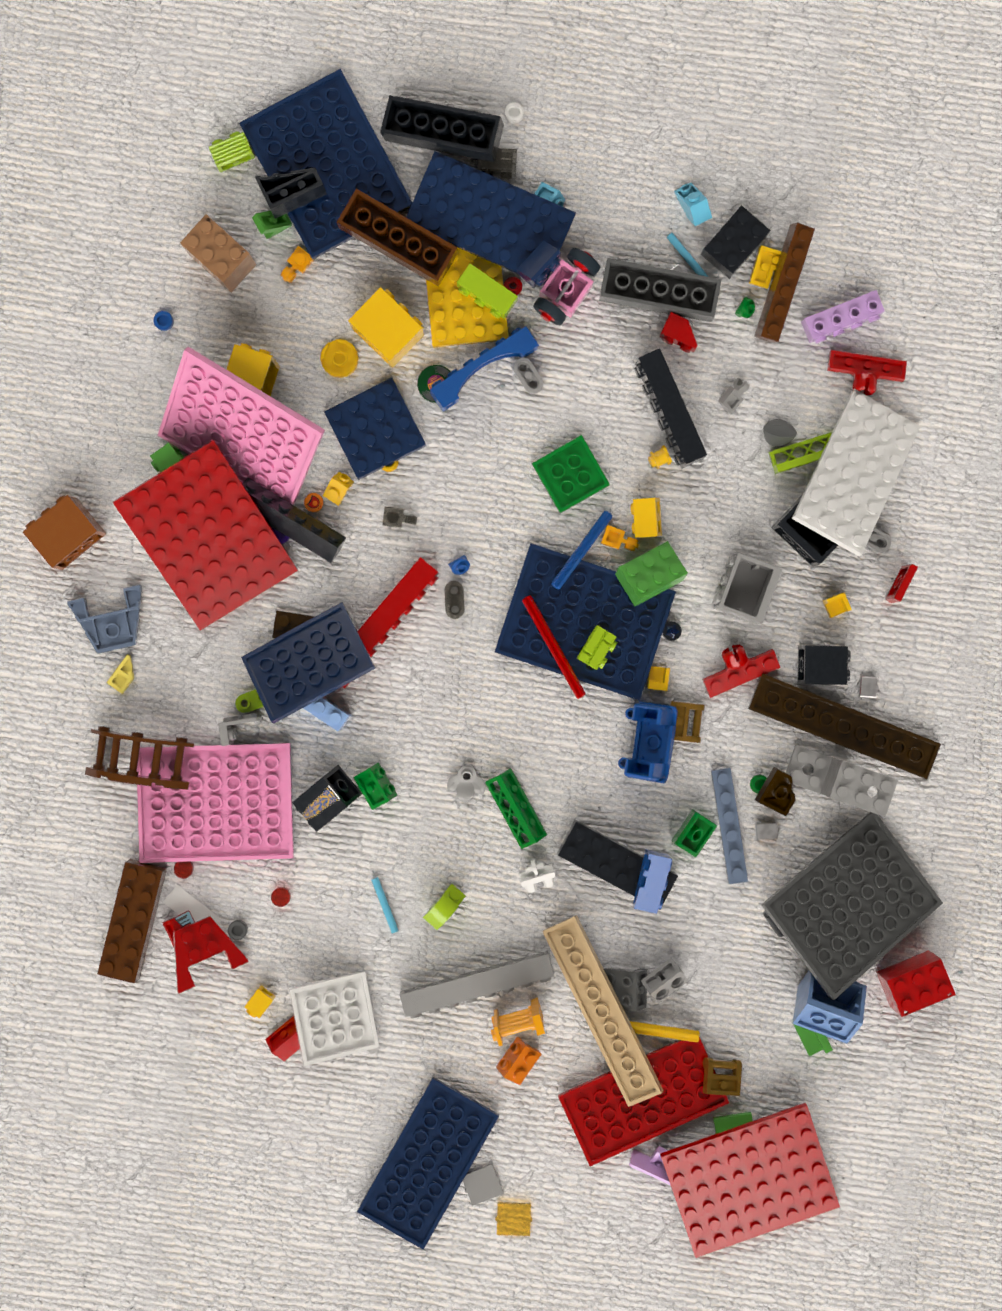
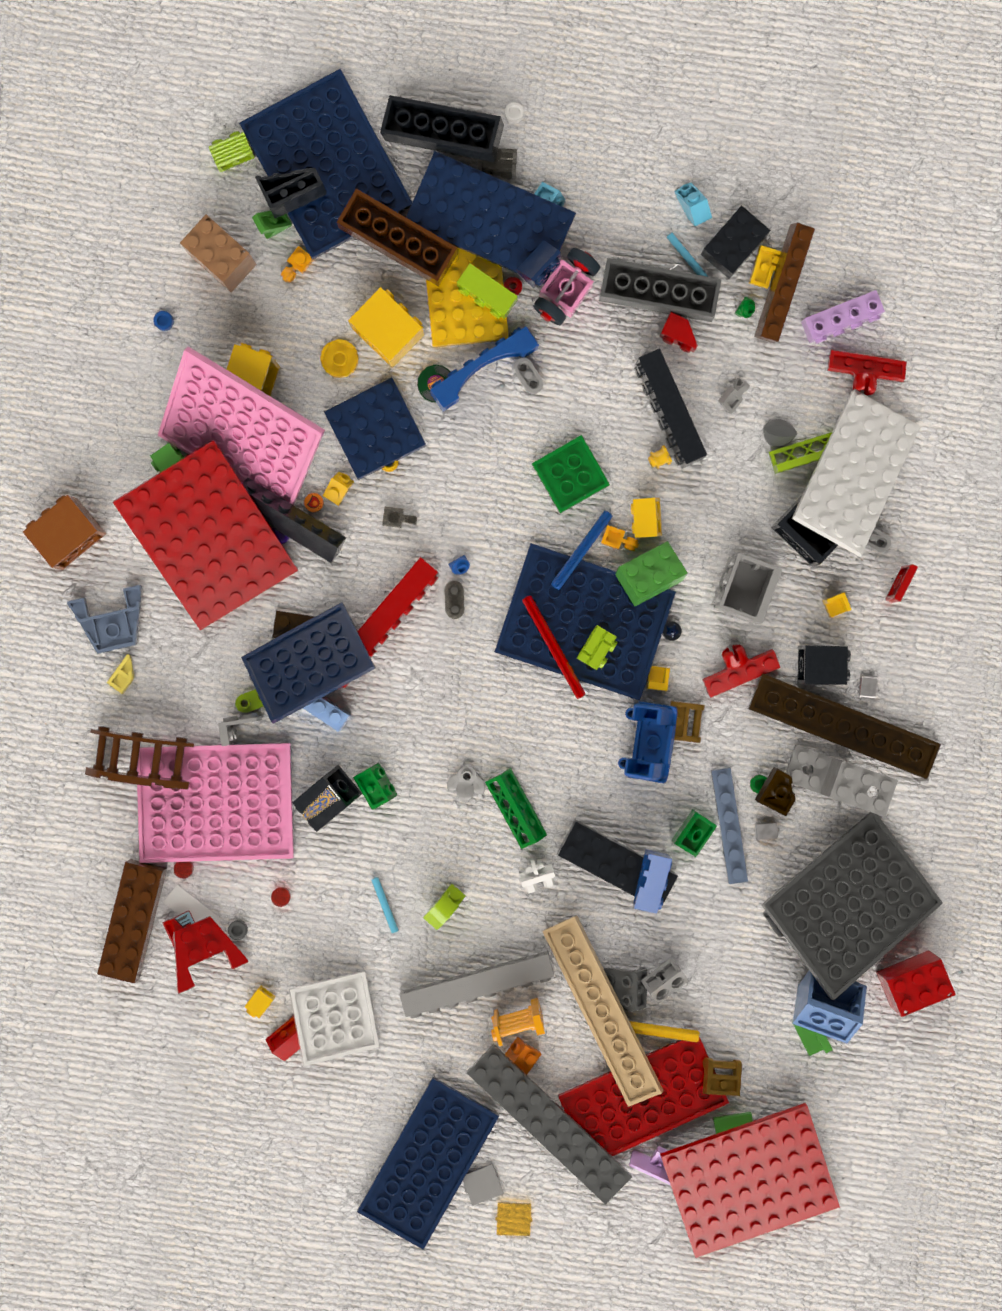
none -> dark grey plate [467,1044,632,1205]

